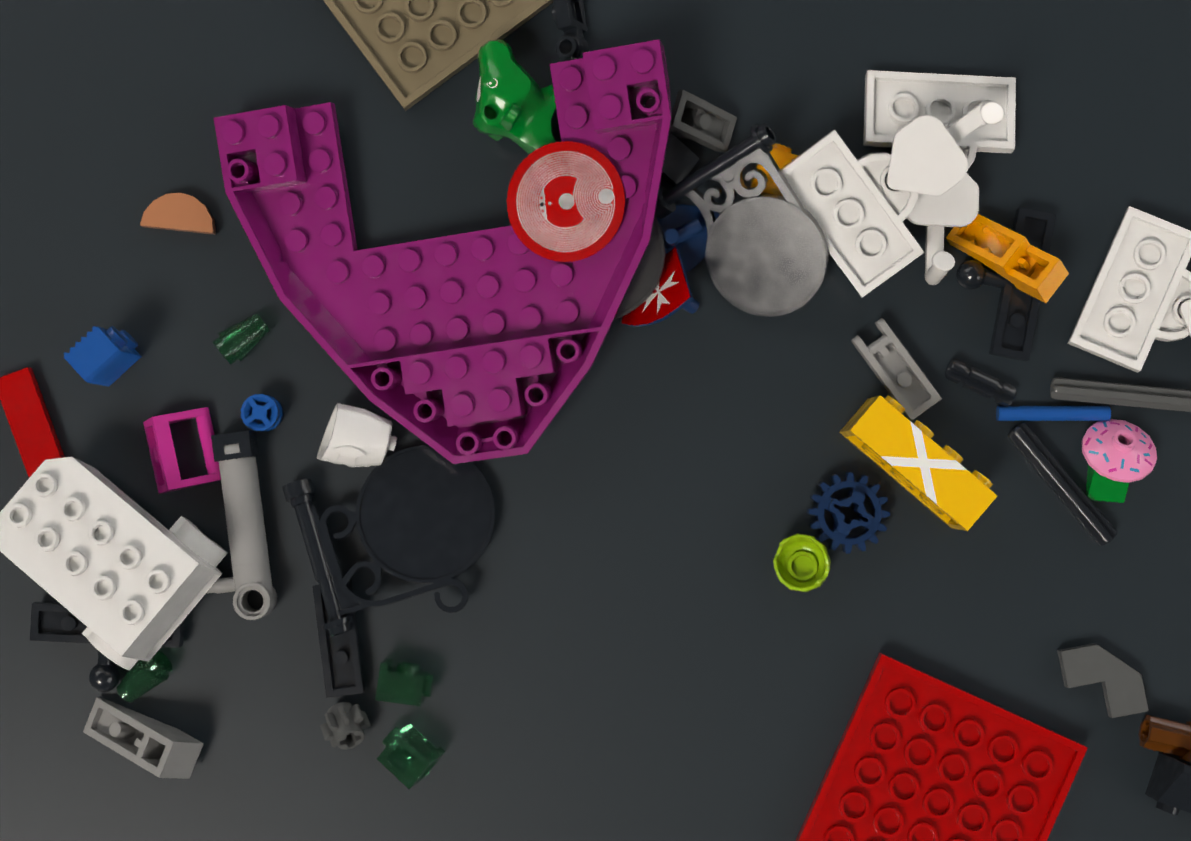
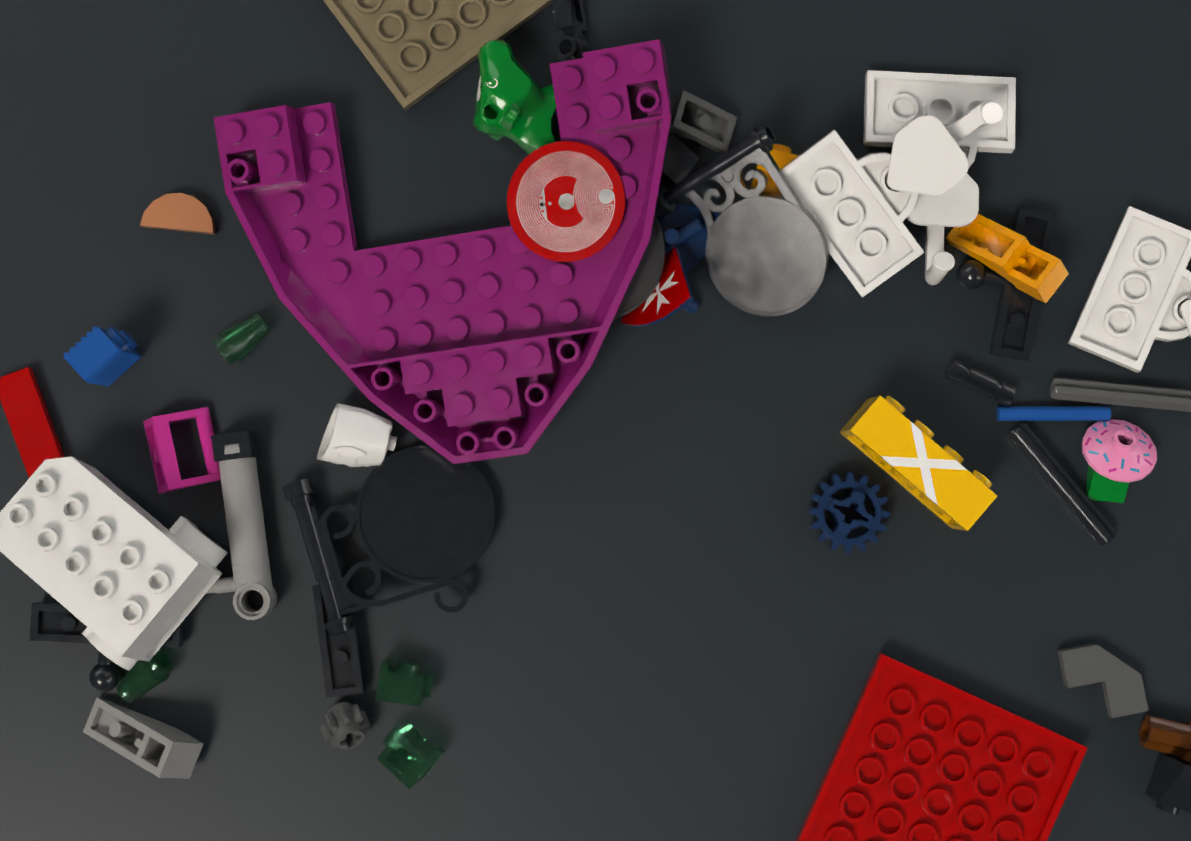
blue wheel [241,394,283,432] -> none
lime hair [773,533,831,592] -> none
light grey hinge [851,318,942,421] -> none

